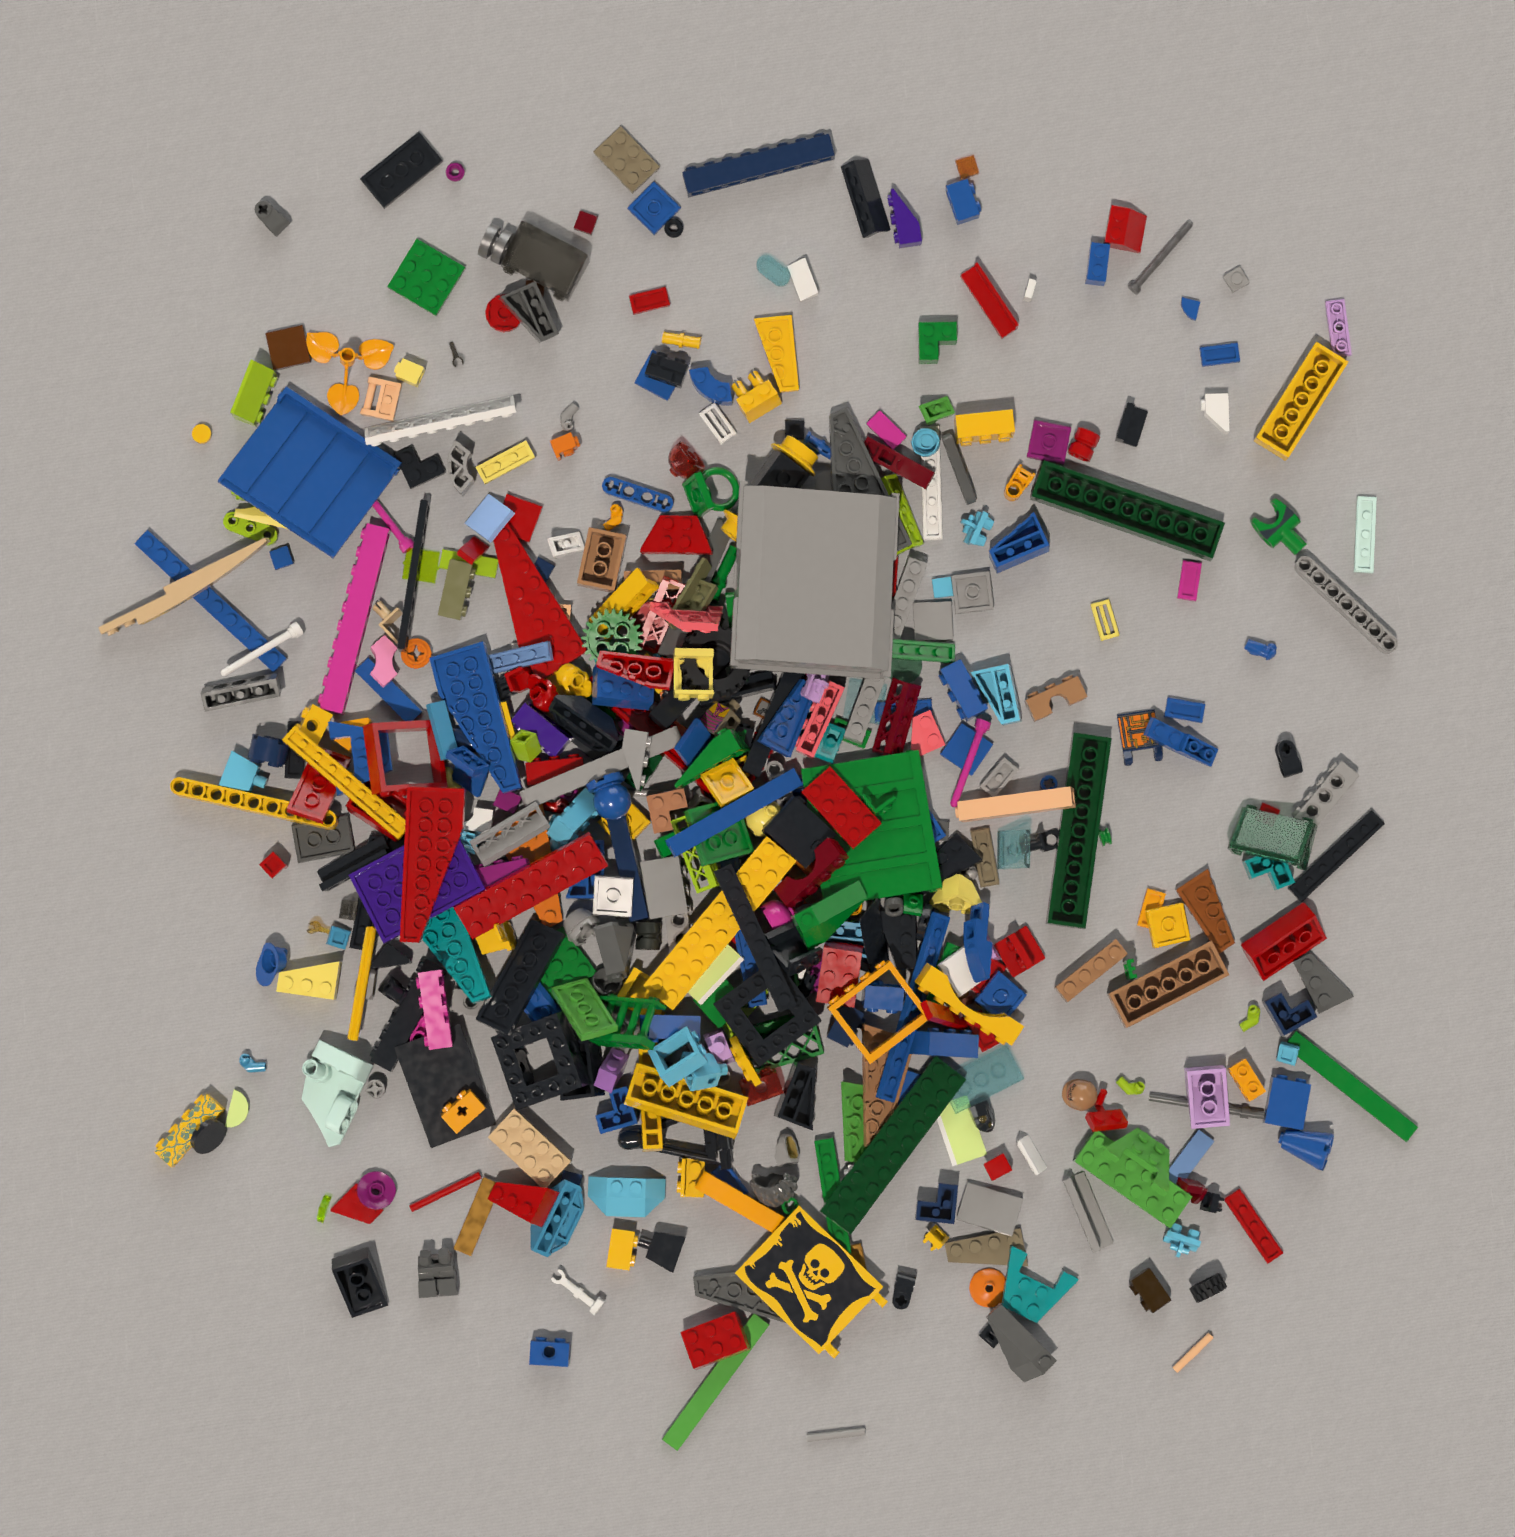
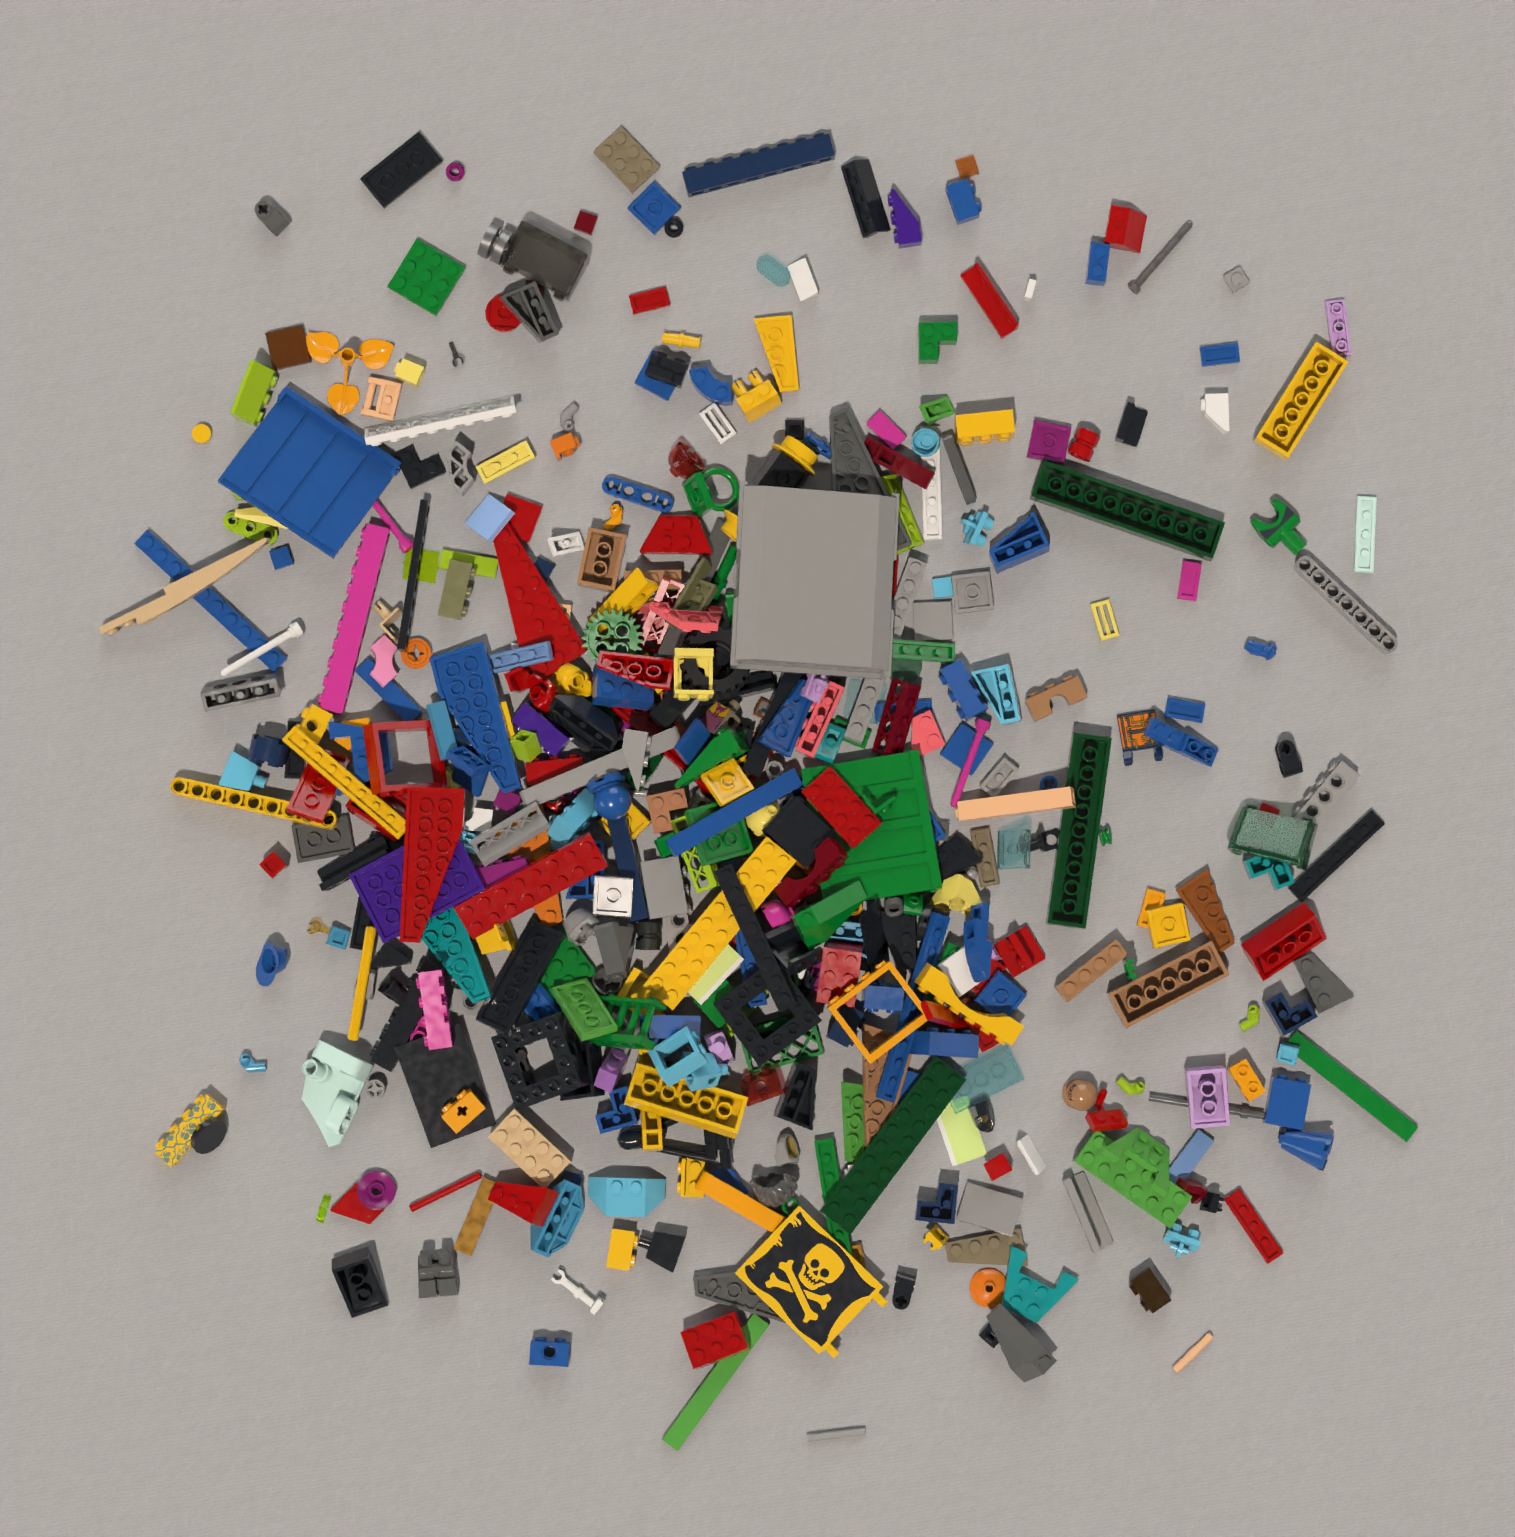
yellowish green tile [225,1089,249,1127] -> none
light yellow wedge [276,961,342,1000] -> none
clear smoke plate [339,900,358,921] -> none
red tile [457,536,489,565] -> none
black tile [495,678,518,701] -> none
yellow plate [729,1036,762,1087] -> none
light orange piece [1004,464,1036,501] -> none
blue tile [1181,297,1200,321] -> none
black tyre [1189,1273,1227,1303] -> none

